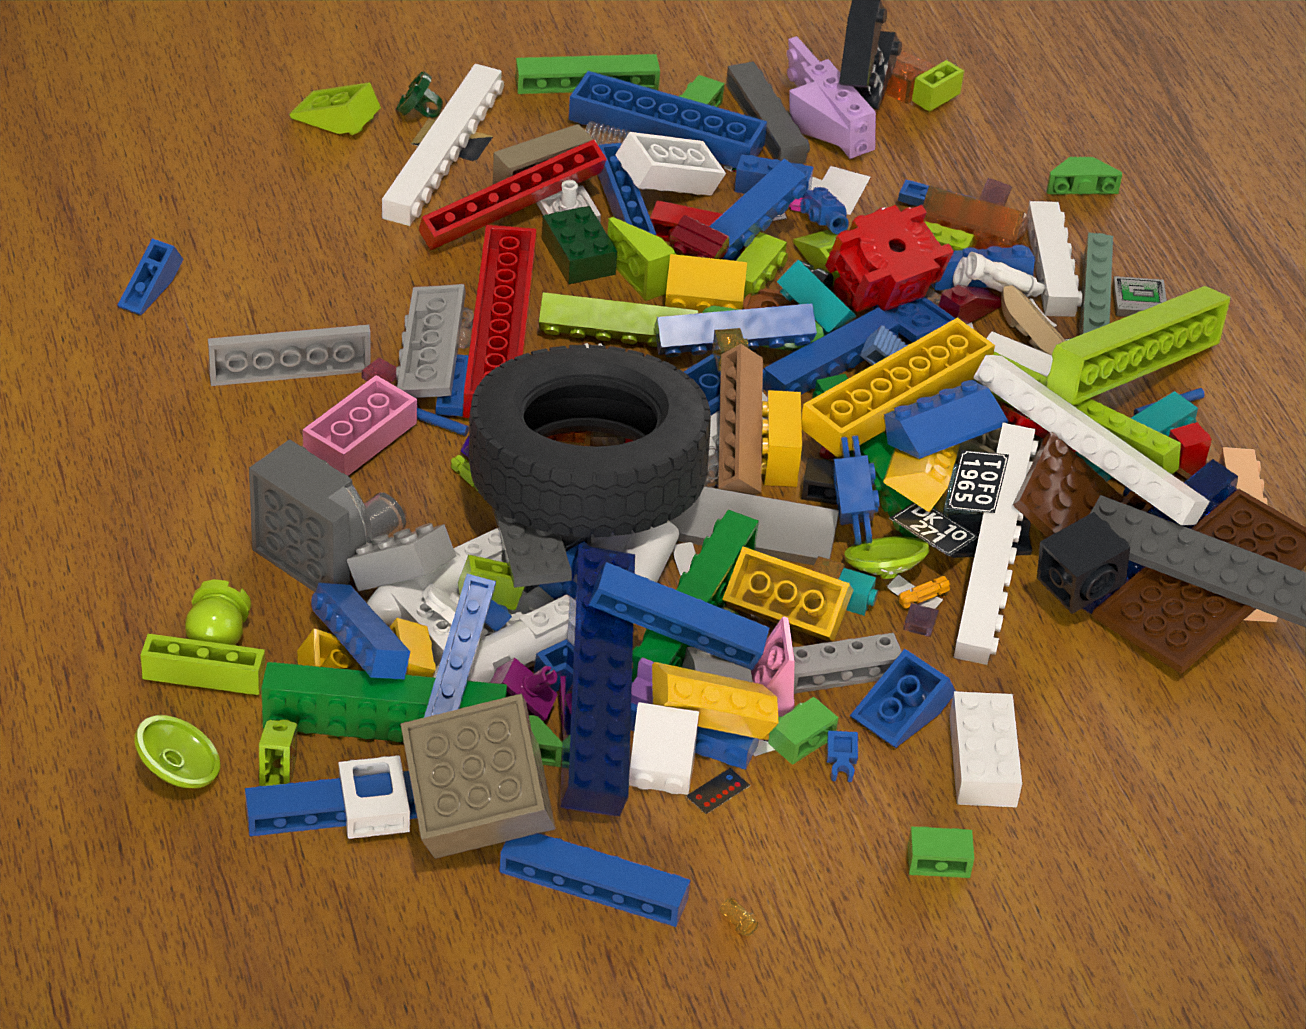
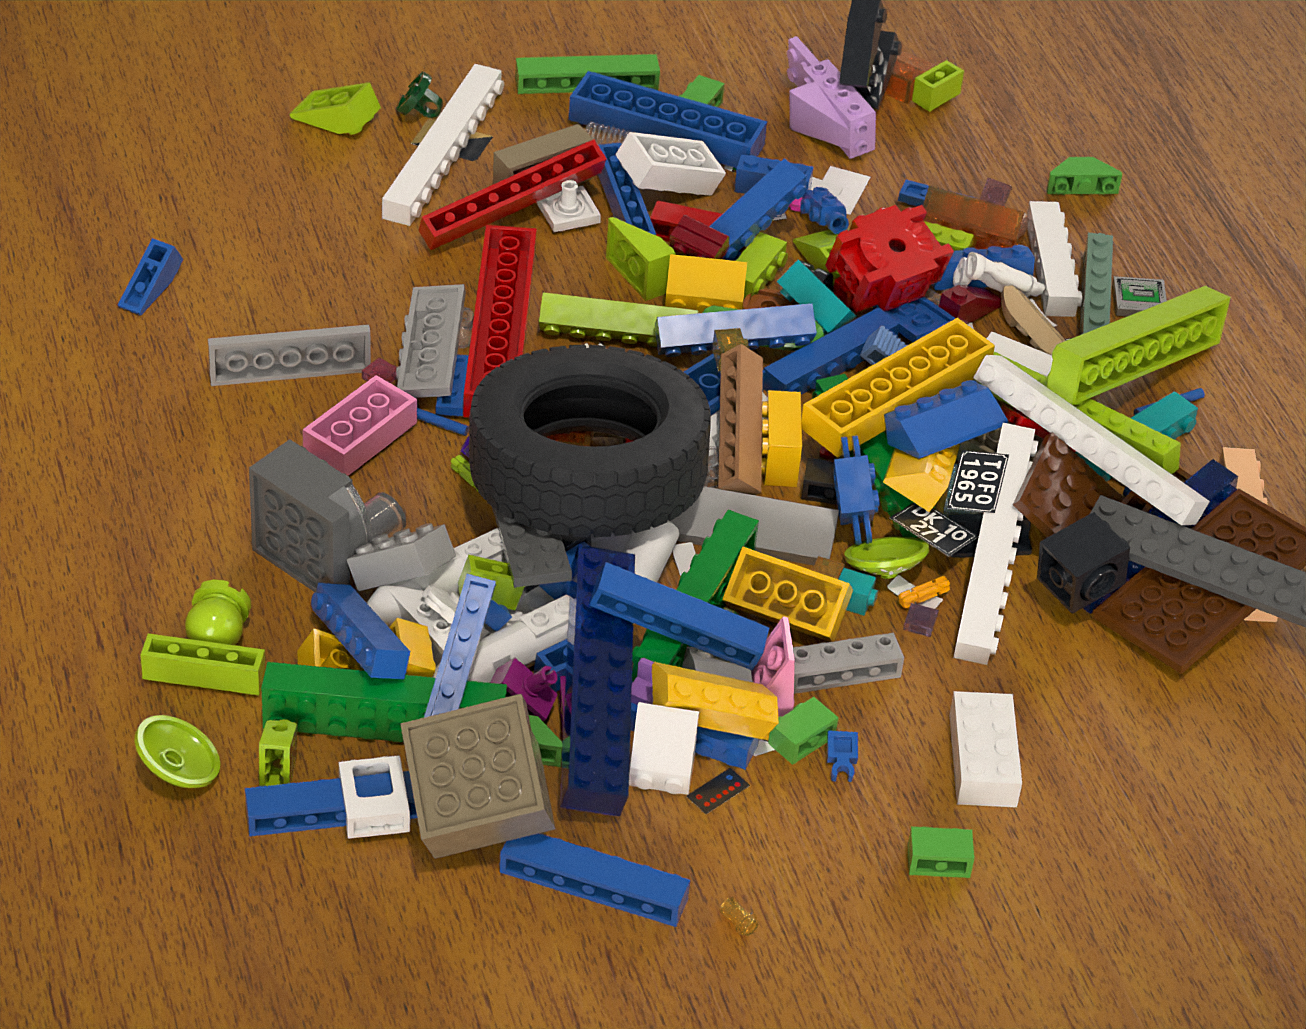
dark green brick [542,206,617,285] -> none
dark grey brick [726,61,810,164] -> none
blue slope [850,649,956,748] -> none
red brick [1168,422,1212,480] -> none

